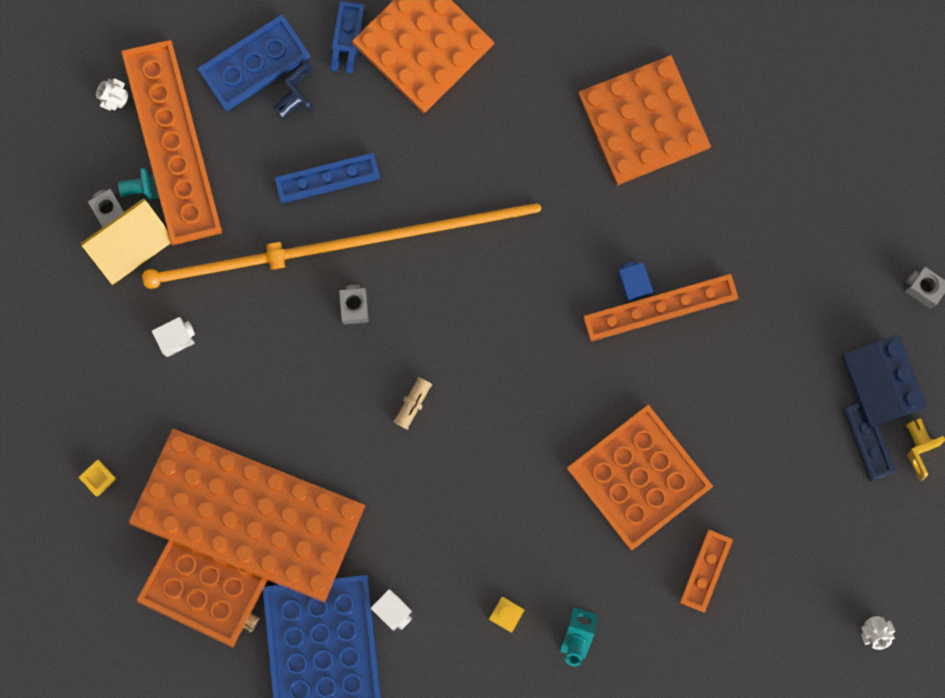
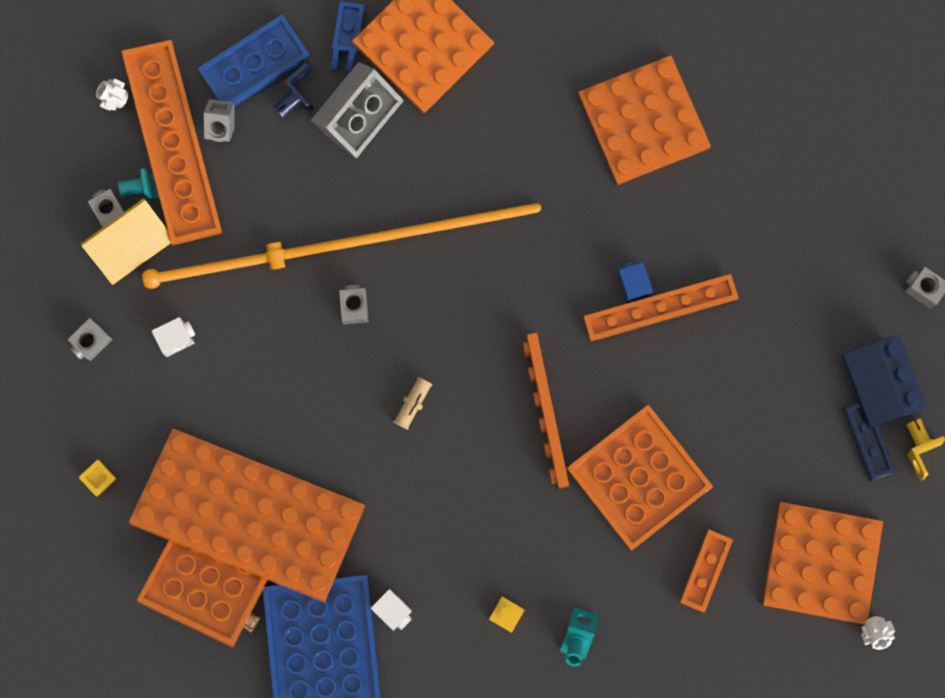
blue plate [275,153,380,204] -> none
none -> light grey brick [67,318,113,361]
none -> light grey brick [204,99,235,142]
none -> light grey slope [311,62,404,158]
none -> orange plate [522,333,569,489]
none -> orange plate [762,502,883,625]

